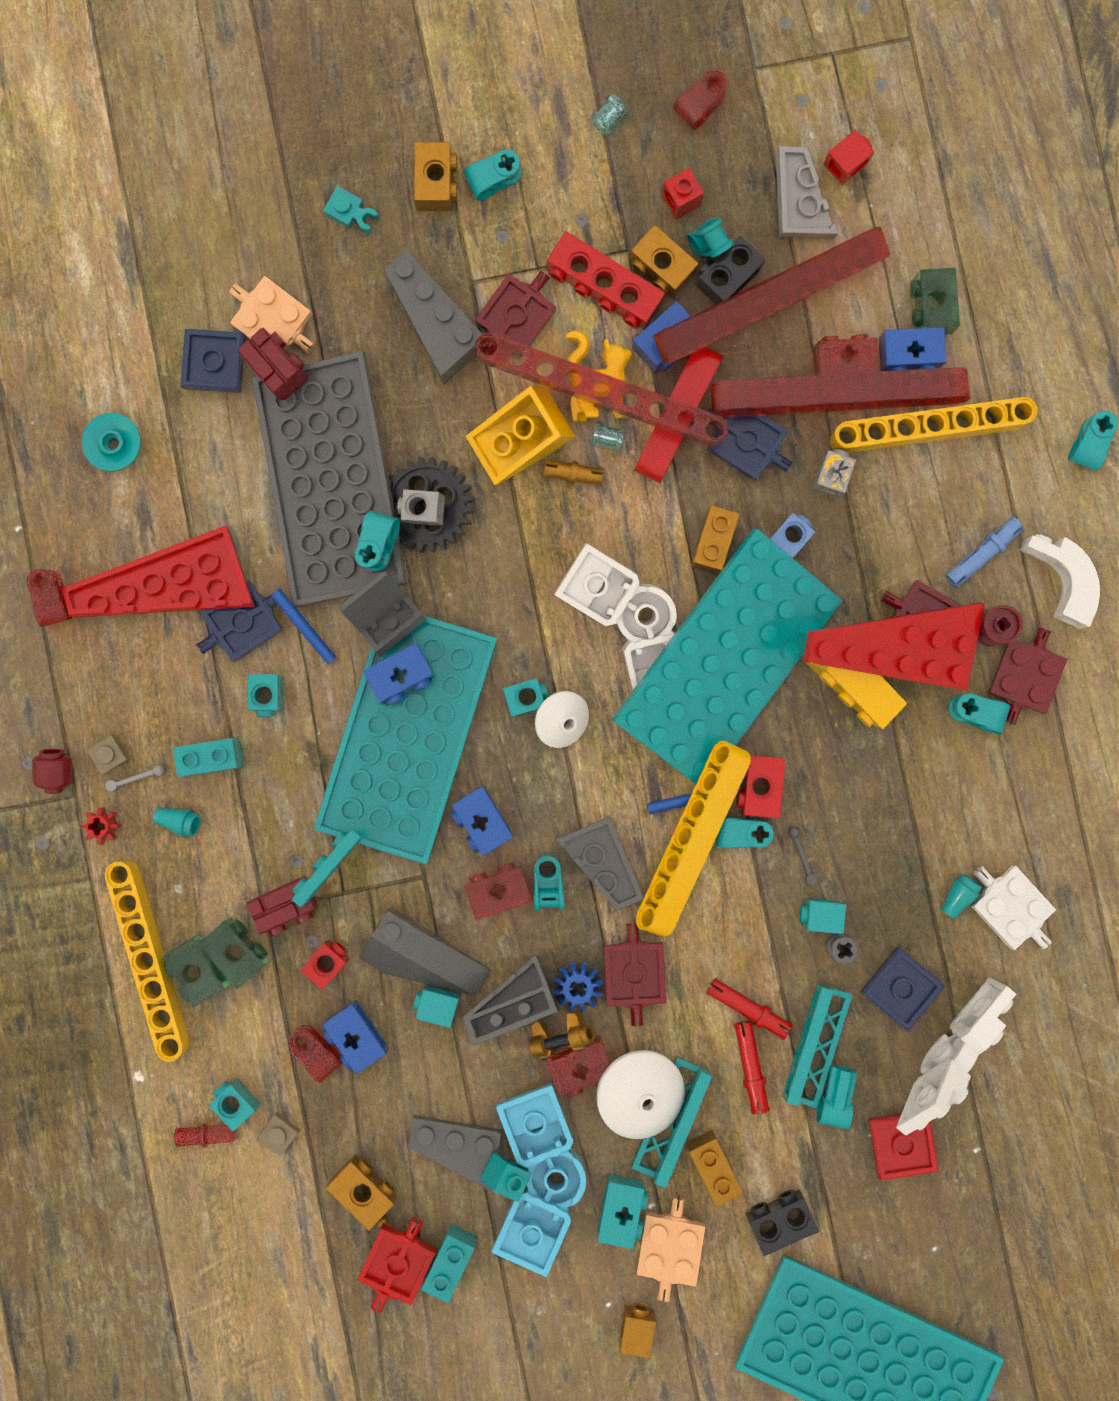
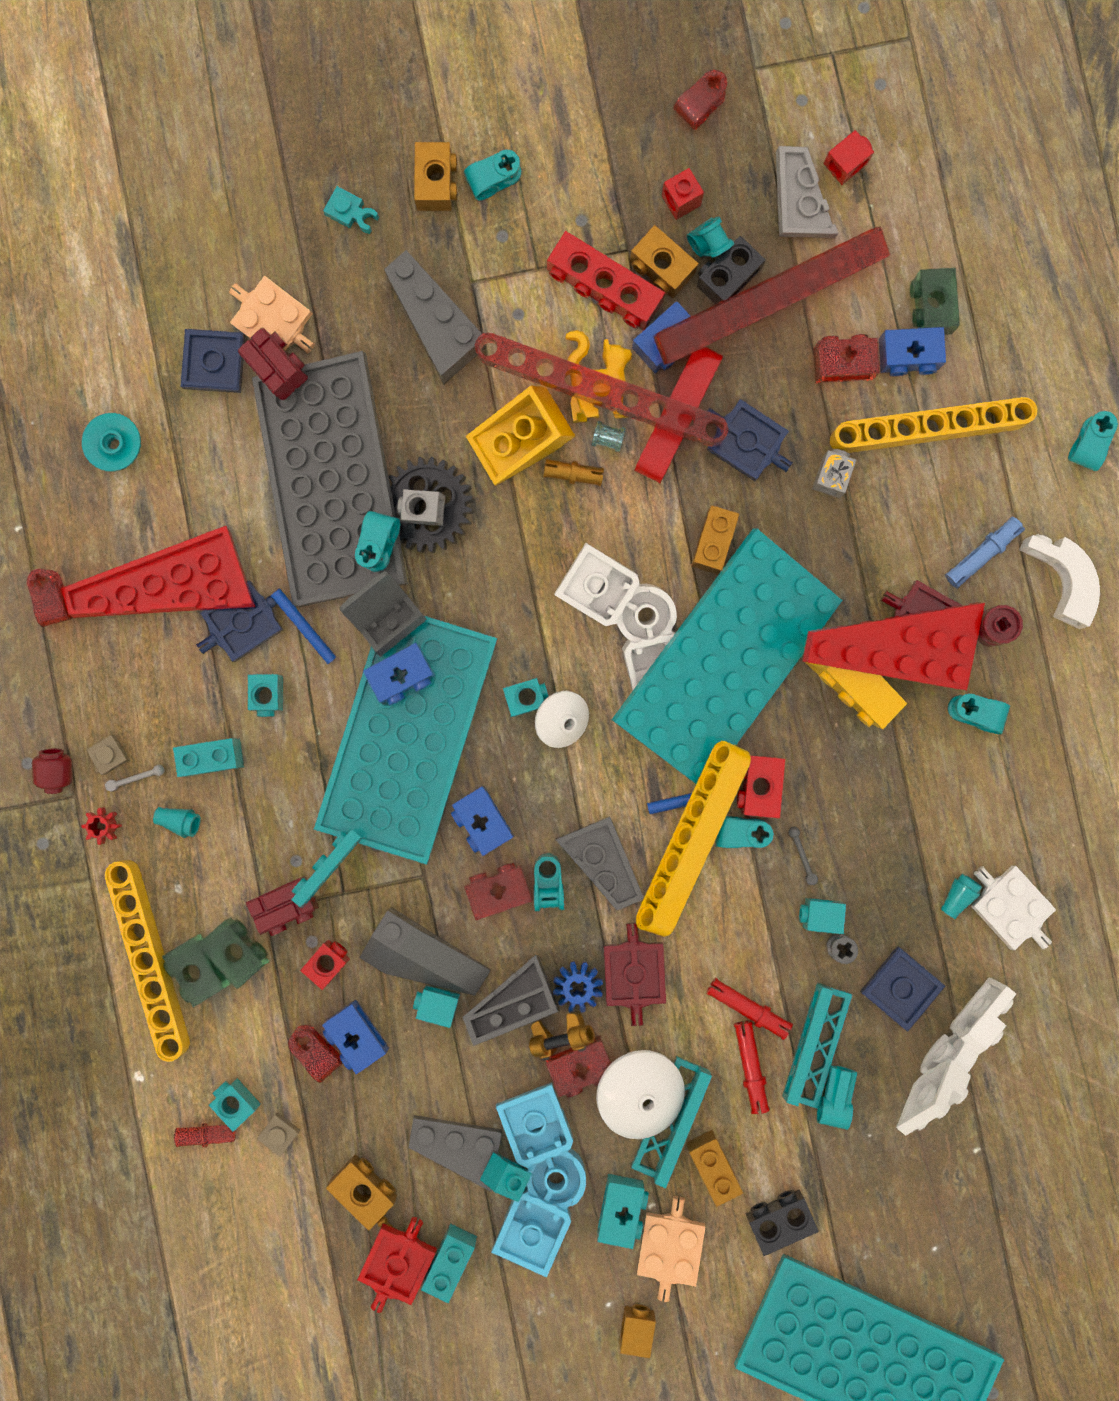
dark red plate [475,271,556,358] -> none
clear light blue bush [590,94,629,135] -> none
clear red beam [710,367,971,418] -> none
medium blue brick [770,513,815,558] -> none
red plate [868,1113,939,1181] -> none
dark red plate [988,628,1068,725] -> none

